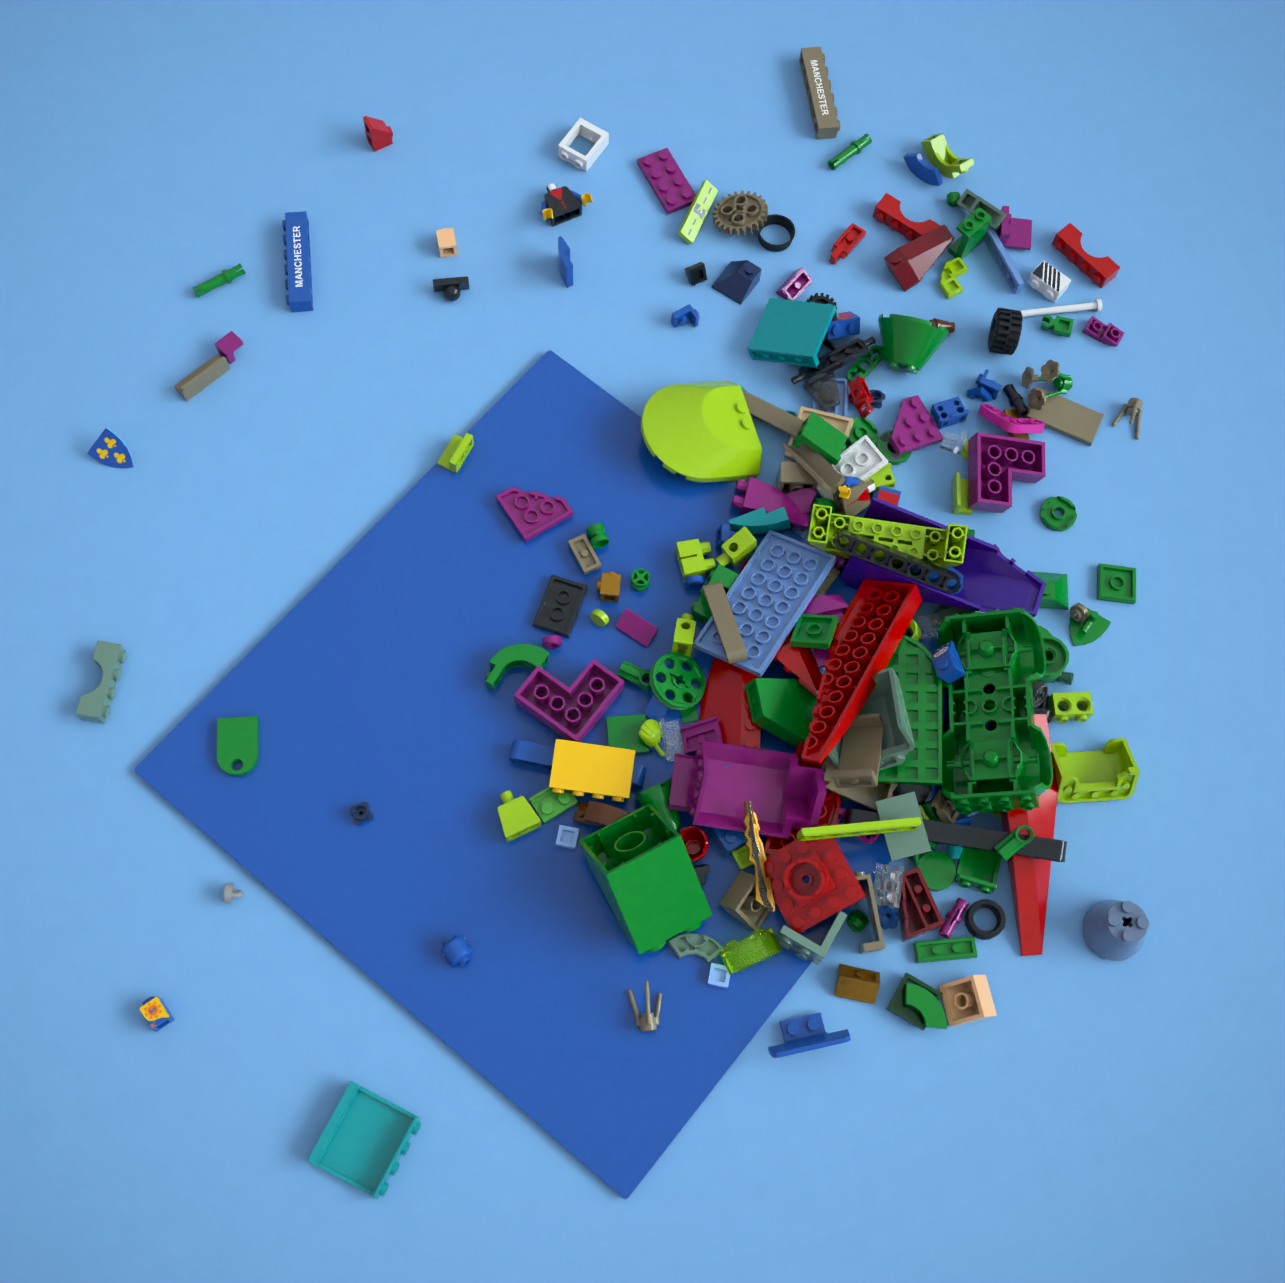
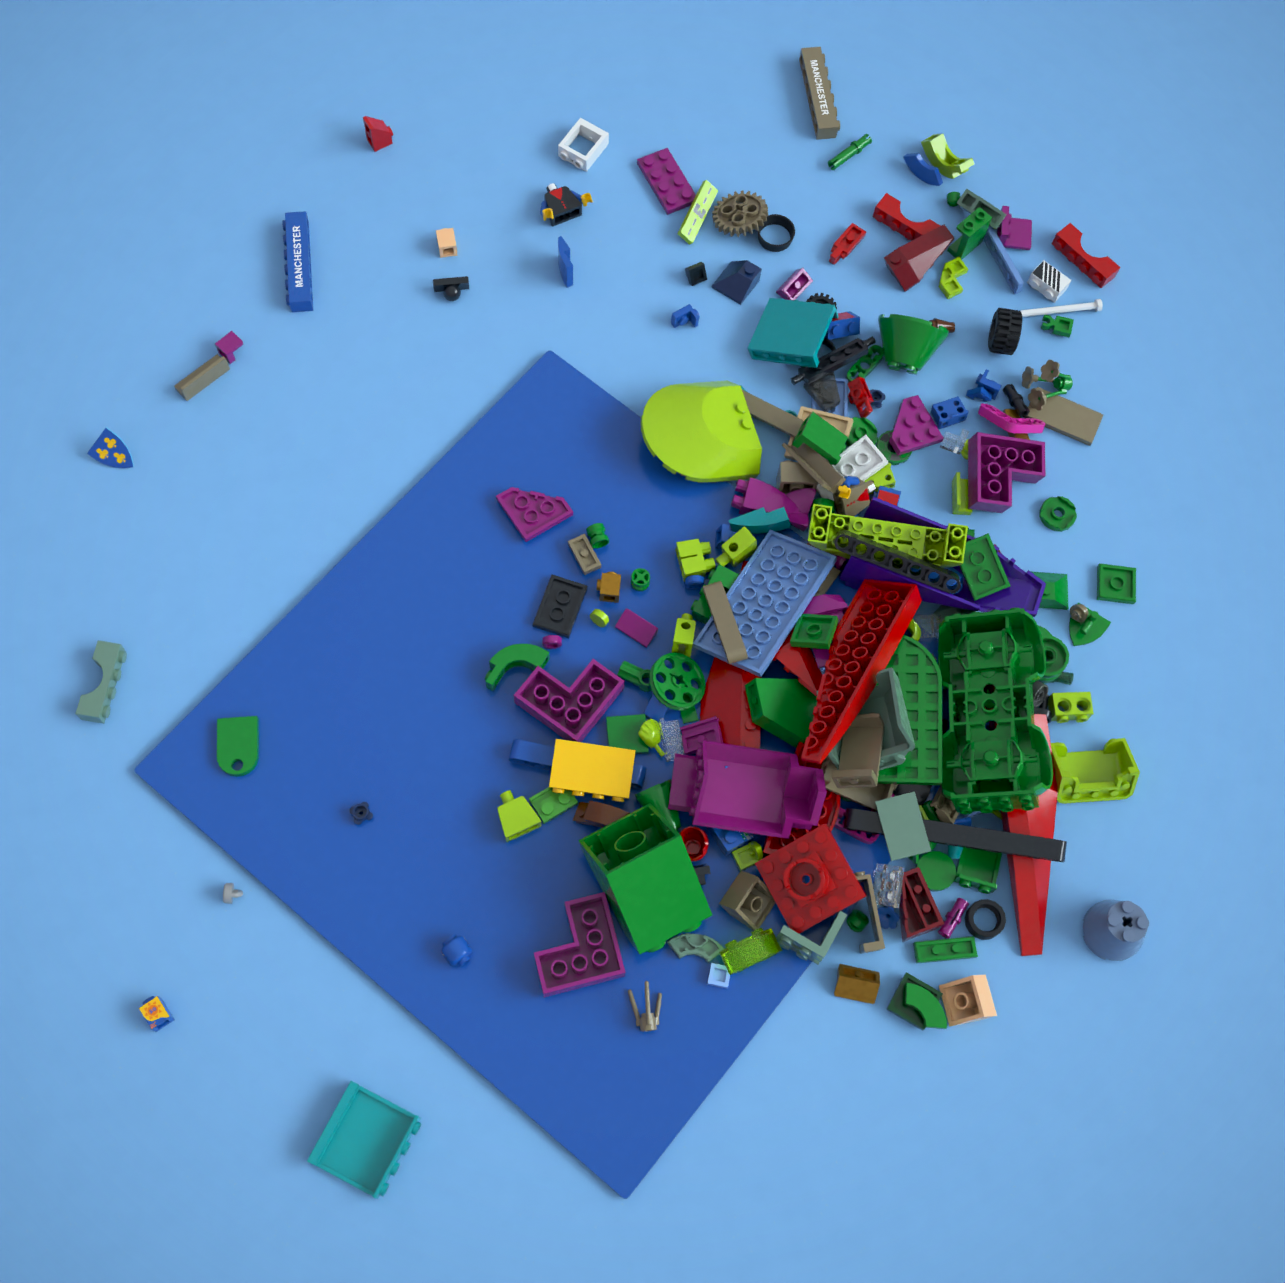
green pin [192,263,246,298] -> none
lime panel [438,433,474,473] -> none
light blue tile [555,825,579,850] -> none
pearl gold sword [743,801,775,912] -> none
blue plate [768,1012,851,1058] -> none
lime tile [797,817,922,841] -> none
blue slope [932,641,966,684] -> none
green piece [993,825,1034,861] -> none
magenta slope [1082,316,1124,347] -> none
dark tan plant [1112,398,1143,439] -> none
none -> magenta brick [534,892,626,998]
none -> green tile [959,533,1010,601]

